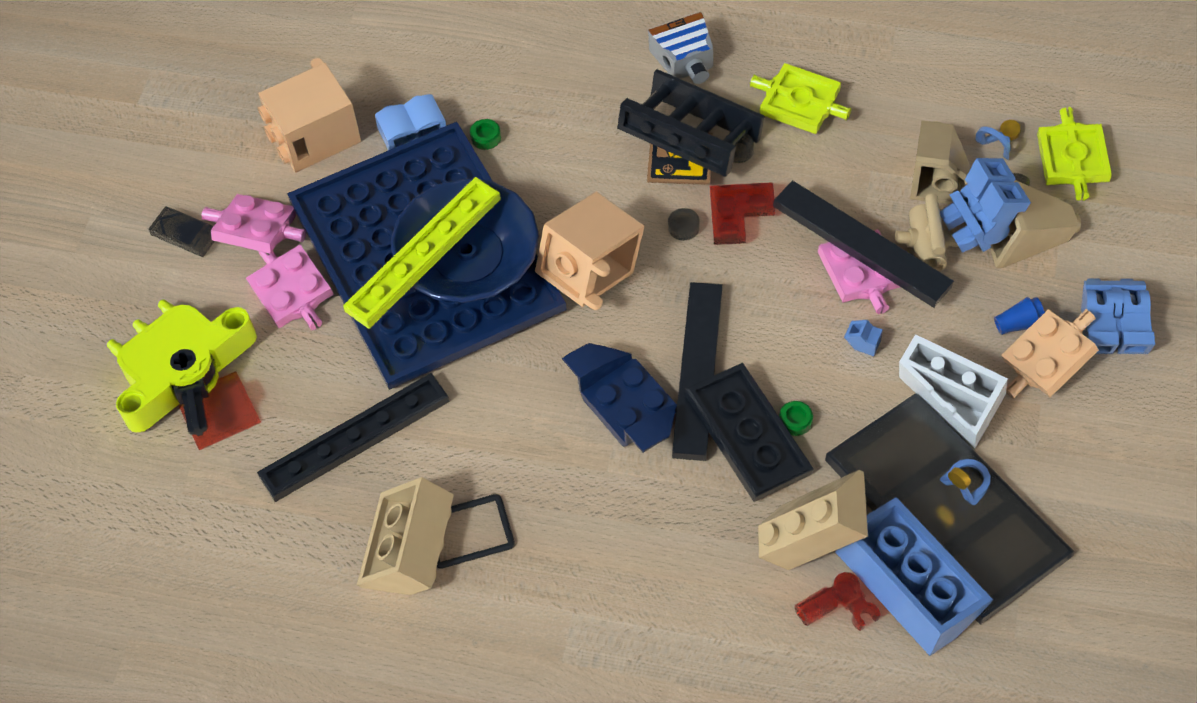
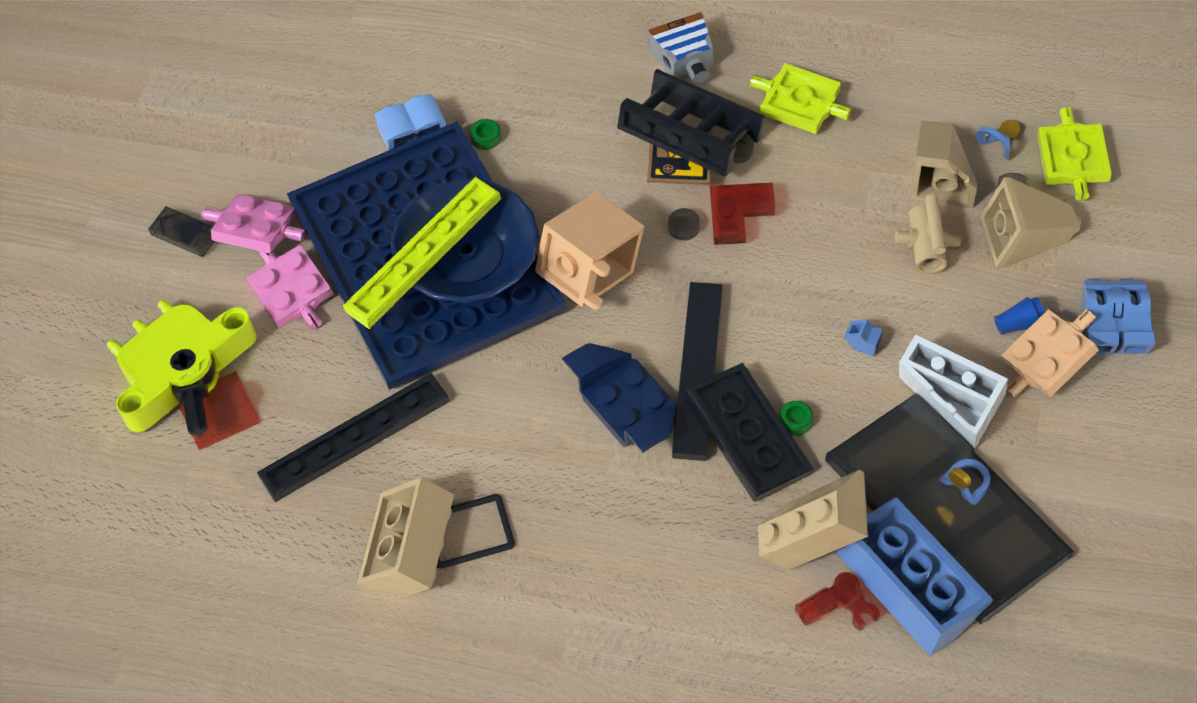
light nougat container [258,58,361,173] -> none
black tile [773,180,954,308] -> none
bright pink plate [818,230,900,314] -> none
medium blue hips [940,158,1031,253] -> none

